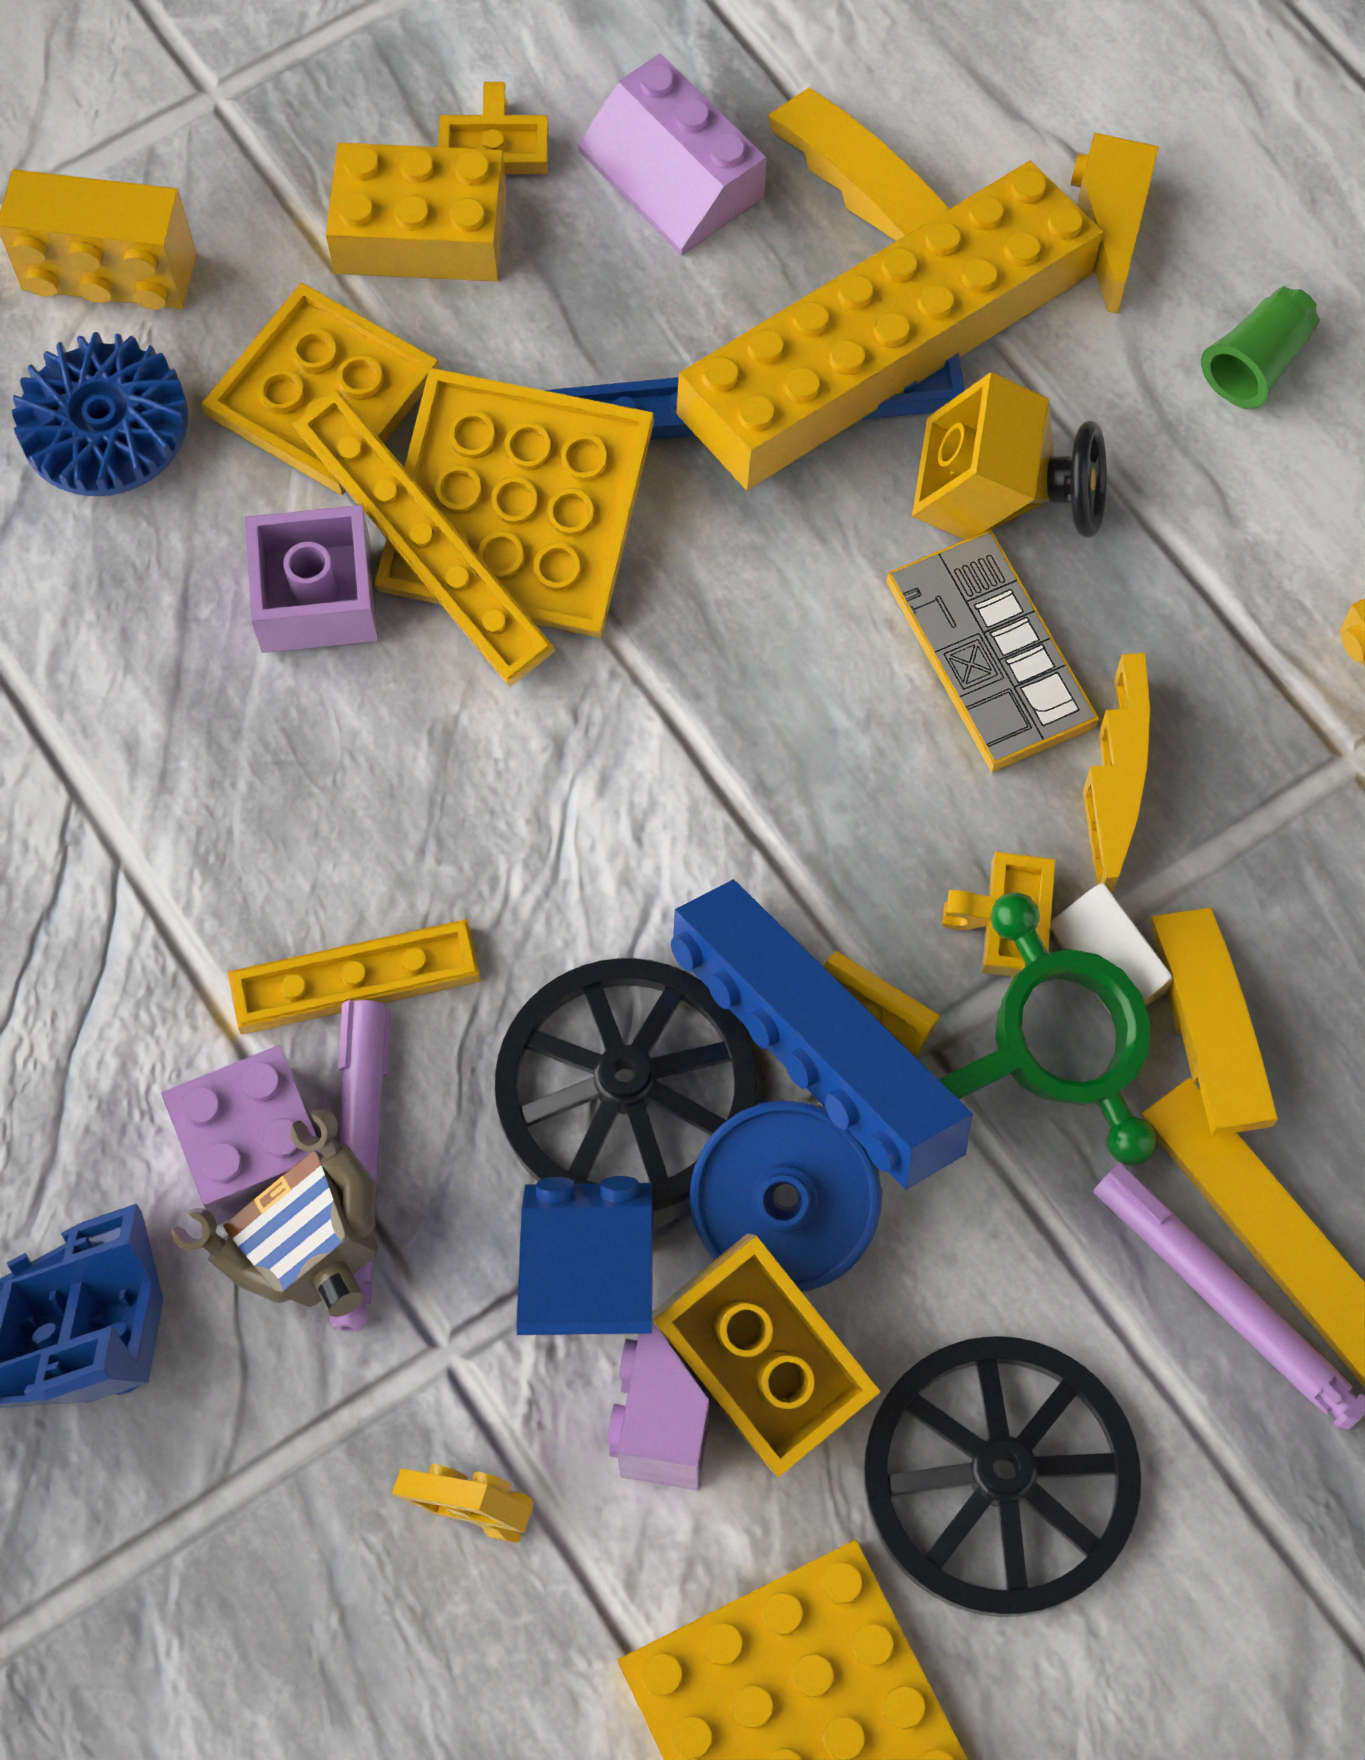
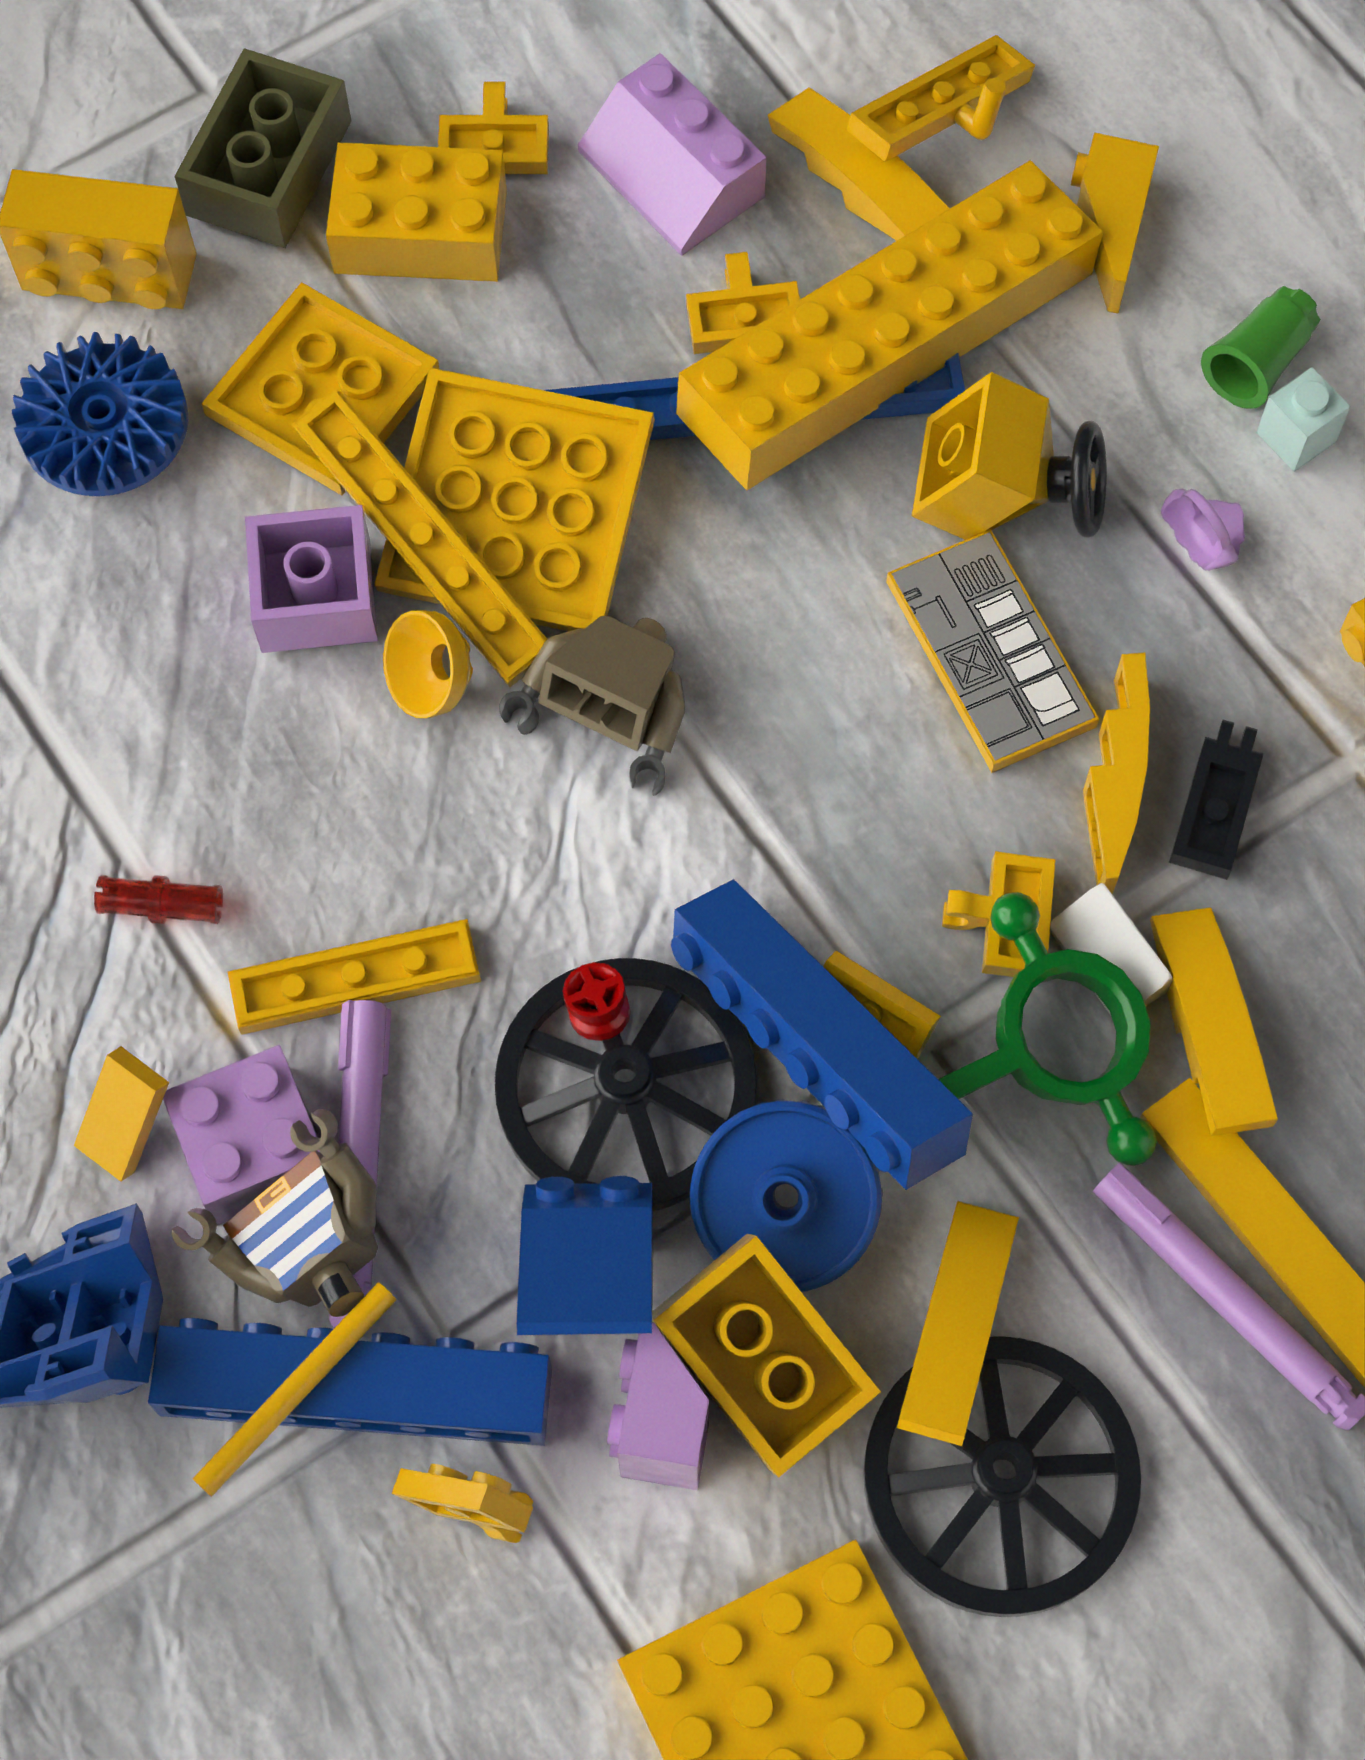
none -> yellow tile [74,1046,169,1182]
none -> clear red pin [94,875,223,924]
none -> blue brick [148,1318,552,1446]
none -> olive brick [174,48,352,248]
none -> yellow bar [192,1282,397,1497]
none -> yellow piece [383,610,473,718]
none -> dark tan torso [499,616,685,796]
none -> red wheel [563,962,631,1041]
none -> yellow plate [686,252,800,354]
none -> yellow plate [846,35,1035,162]
none -> yellow slope [897,1201,1019,1446]
none -> lavender piece [1161,489,1245,571]
none -> black hinge [1169,719,1264,880]
none -> light aqua brick [1256,367,1351,472]

